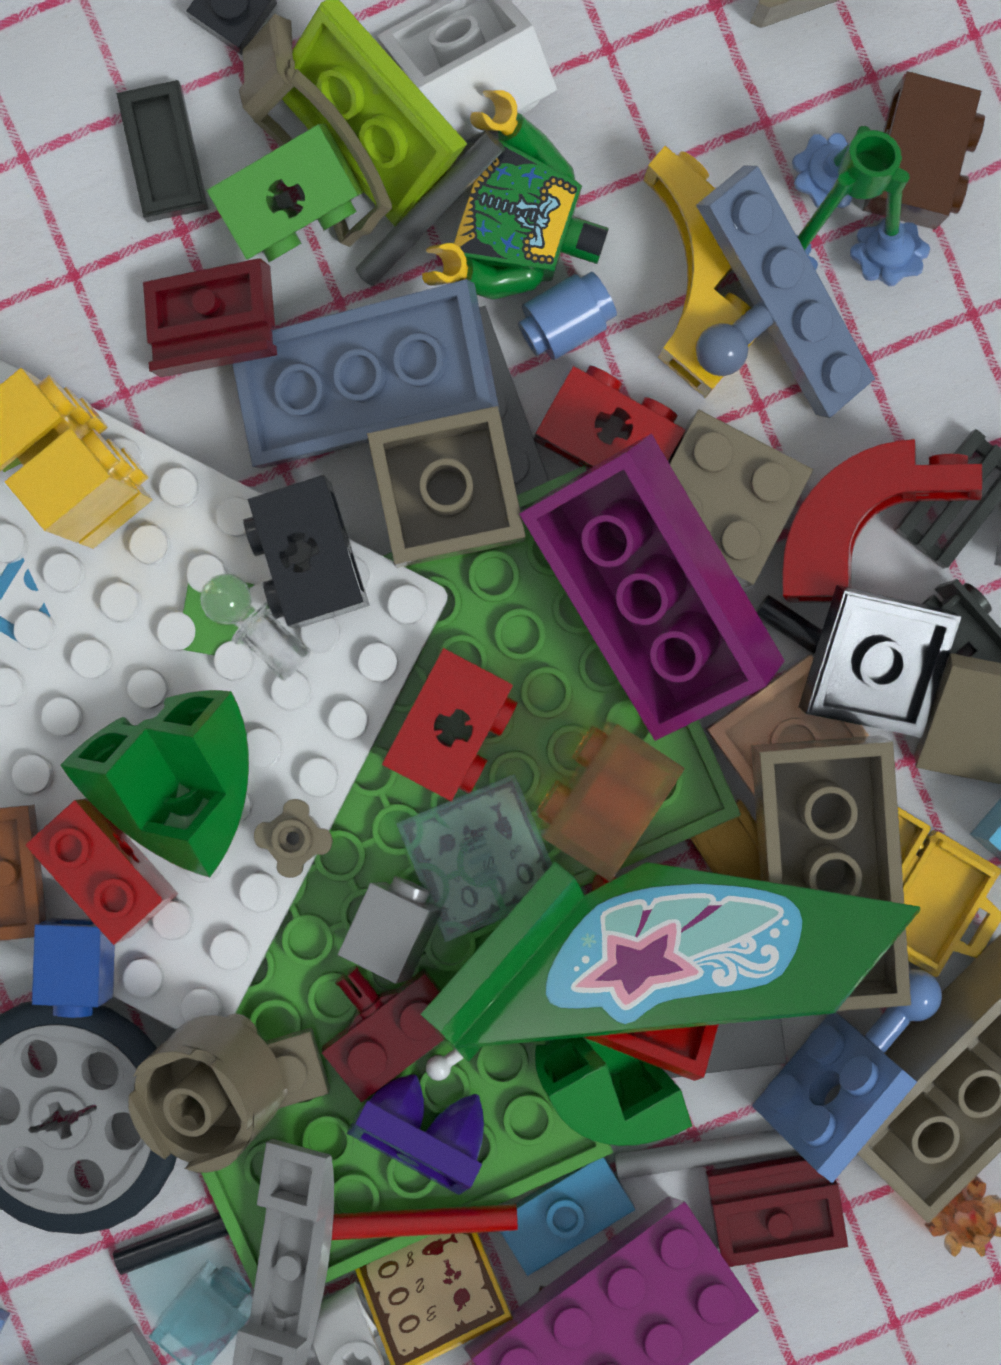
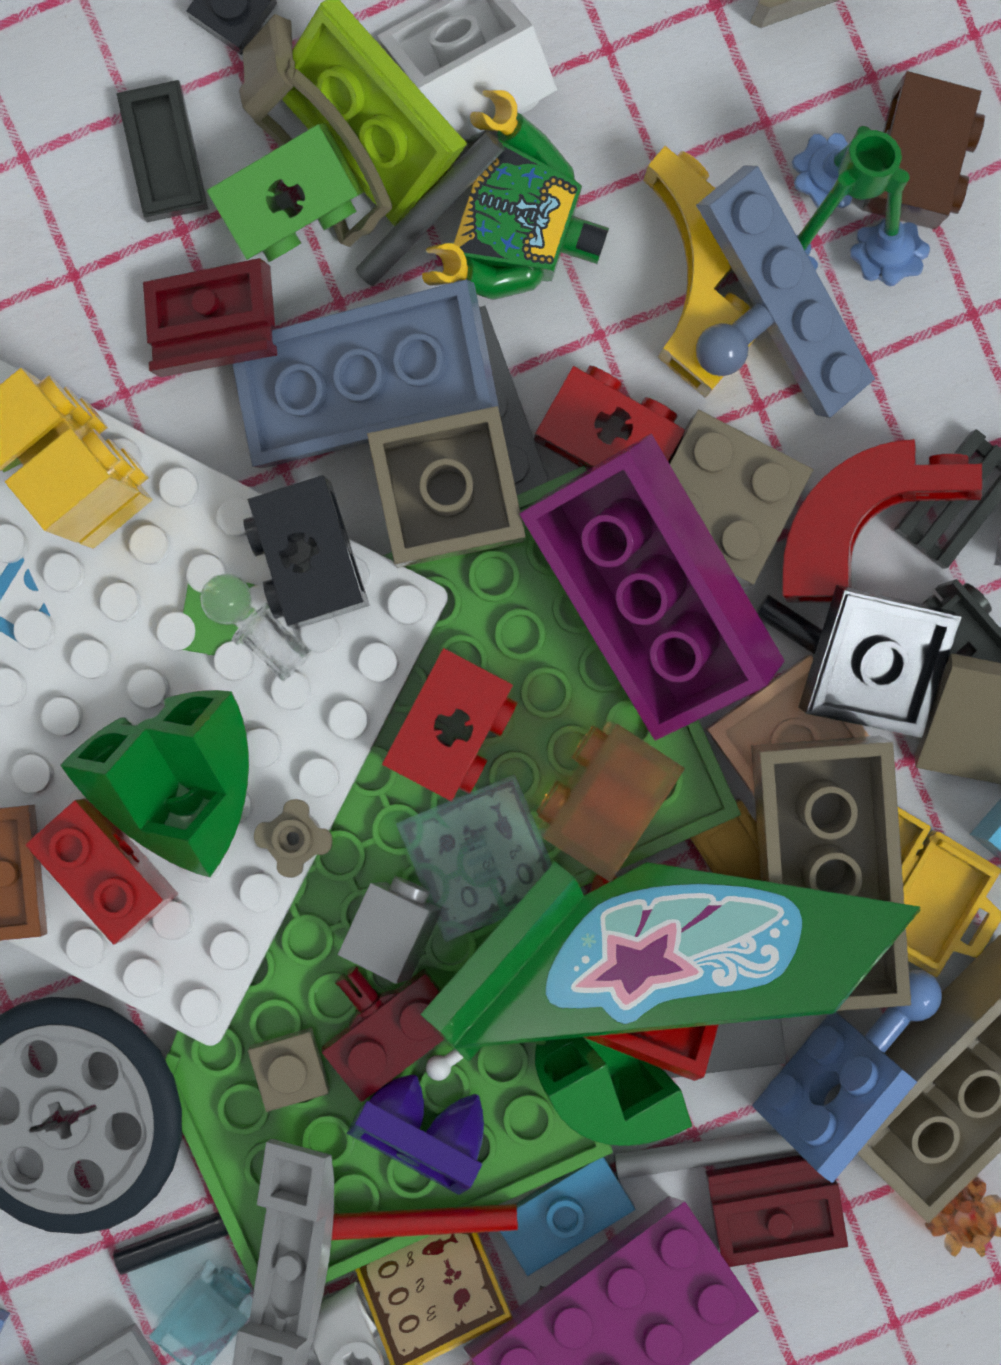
blue brick [32,918,115,1018] -> none
dark tan brick [128,1013,288,1173] -> none
medium blue brick [518,271,617,360] -> none

